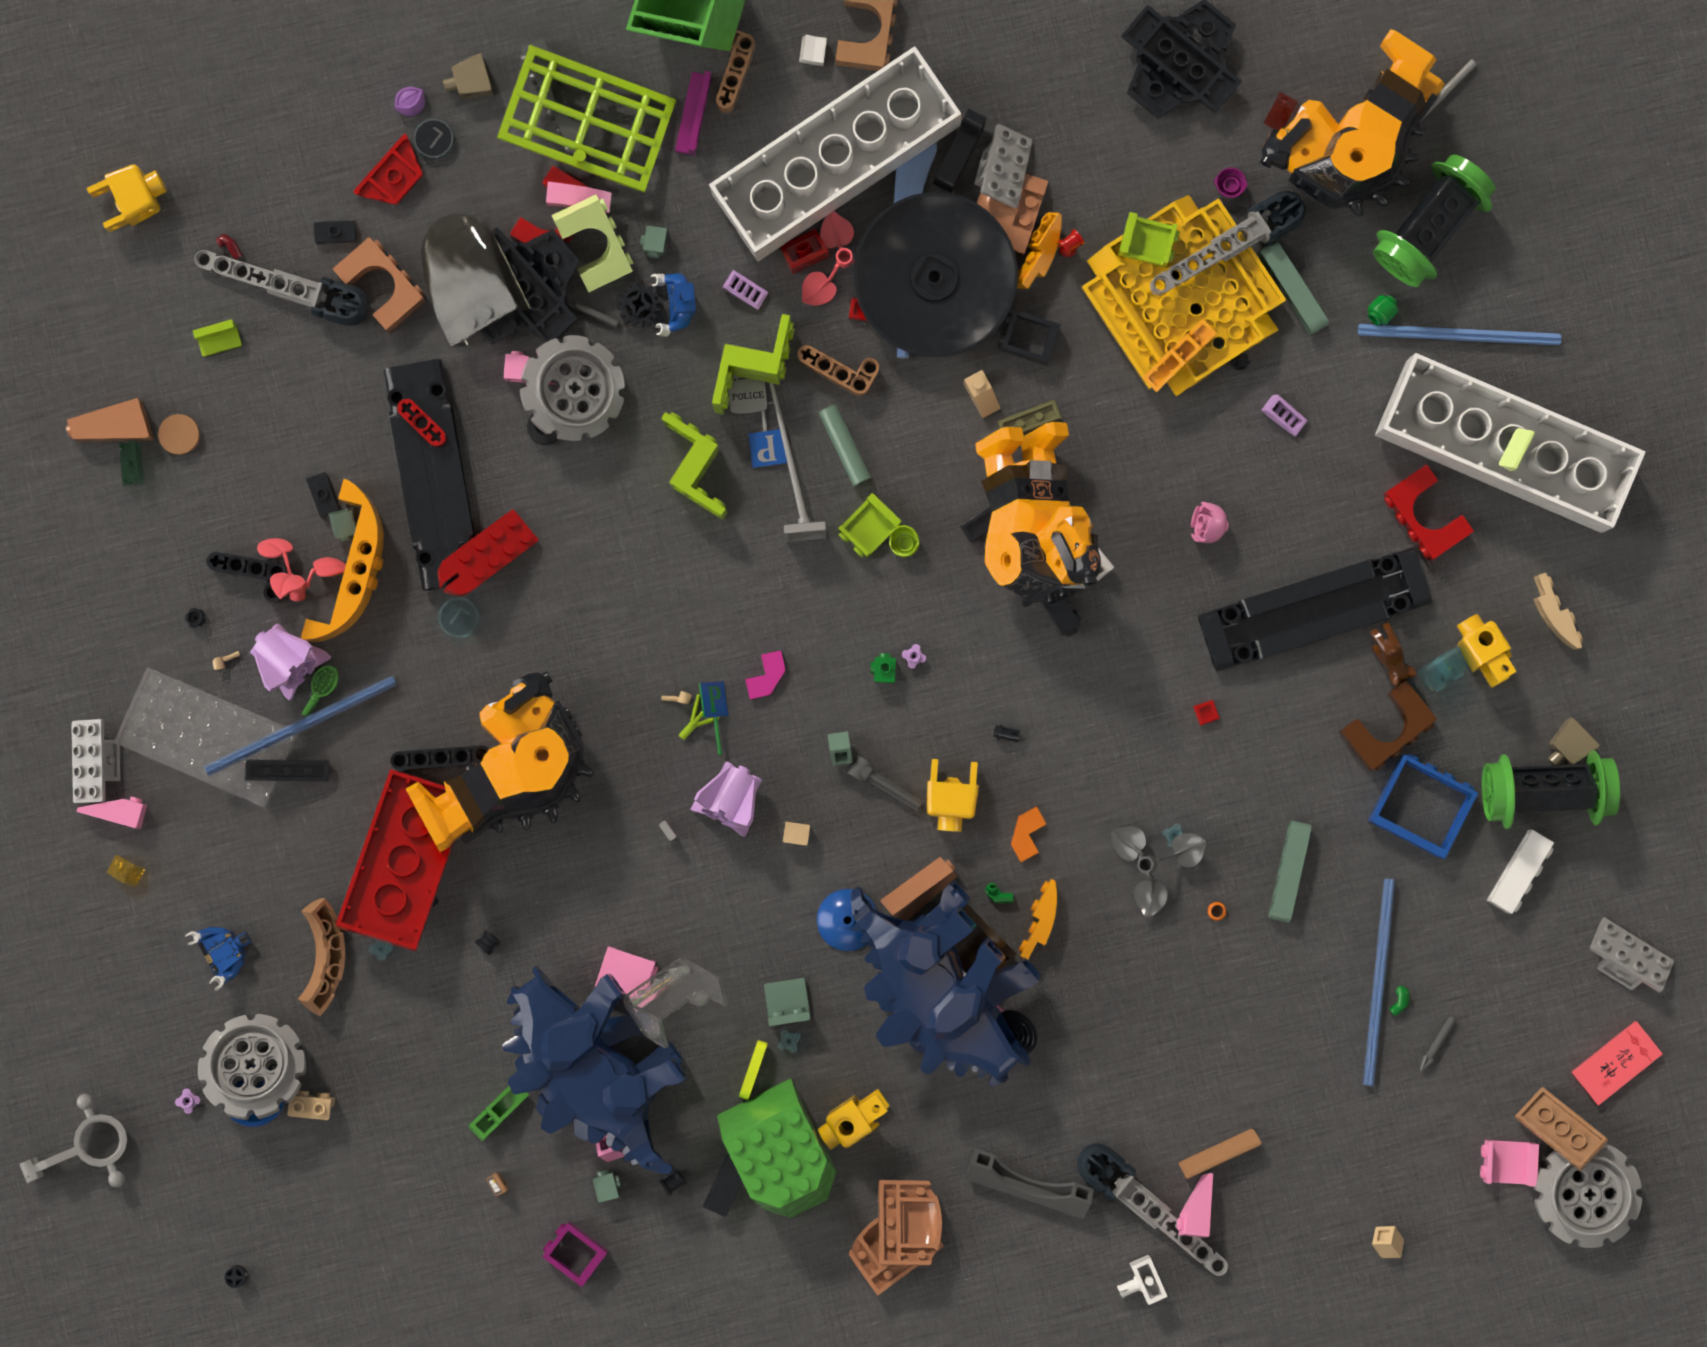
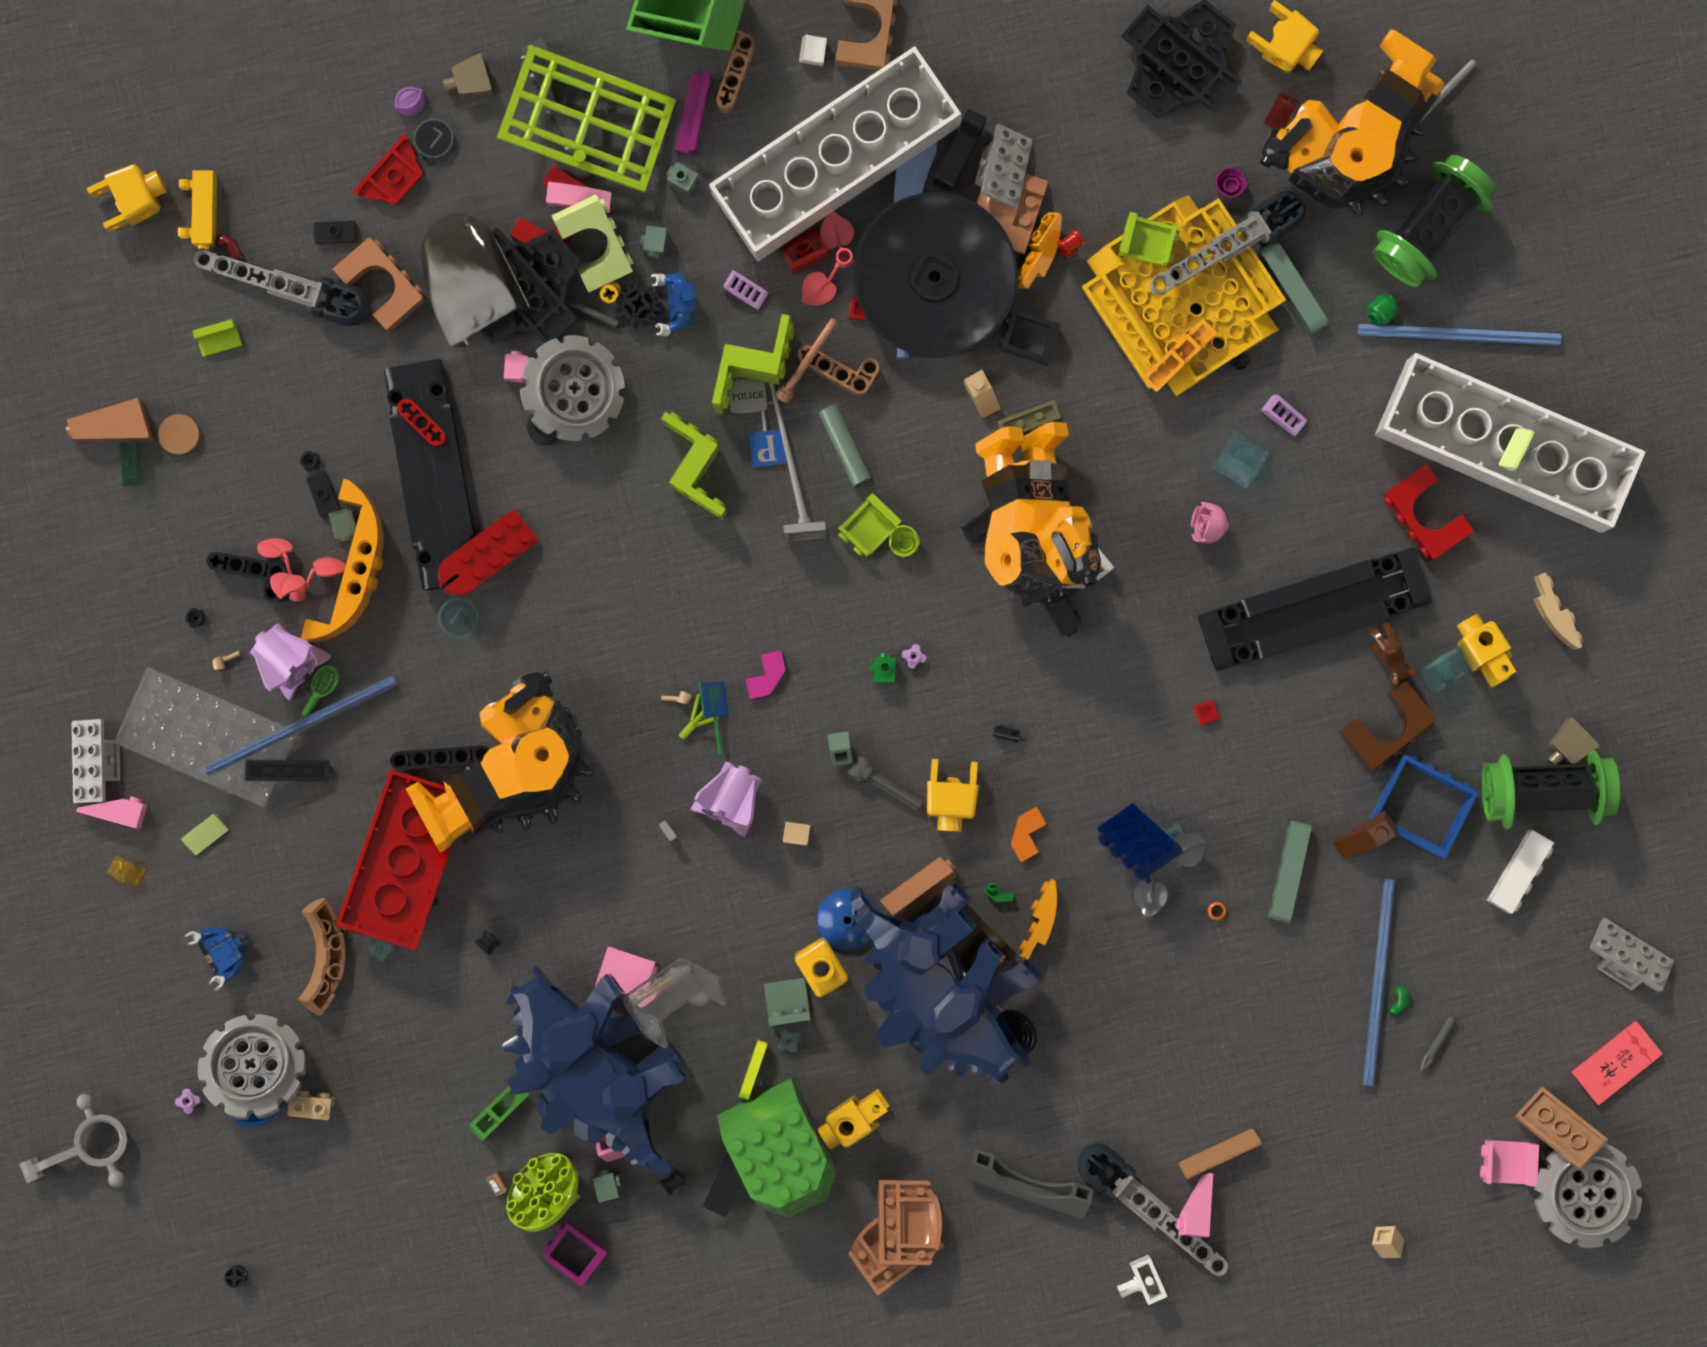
none -> yellow brick [178,170,217,250]
none -> yellowish green slope [181,814,229,855]
none -> black plate [300,451,320,471]
none -> lime bracket [506,1153,581,1232]
none -> yellow bush [600,281,621,303]
none -> sand green brick [666,162,699,196]
none -> nougat piece [775,319,837,403]
none -> yellow piece [795,938,850,998]
none -> clear blue bracket [1097,803,1183,884]
none -> clear light blue slope [1212,430,1269,489]
none -> yellow piece [1246,0,1323,73]
none -> reddish brown slope [1333,810,1397,858]

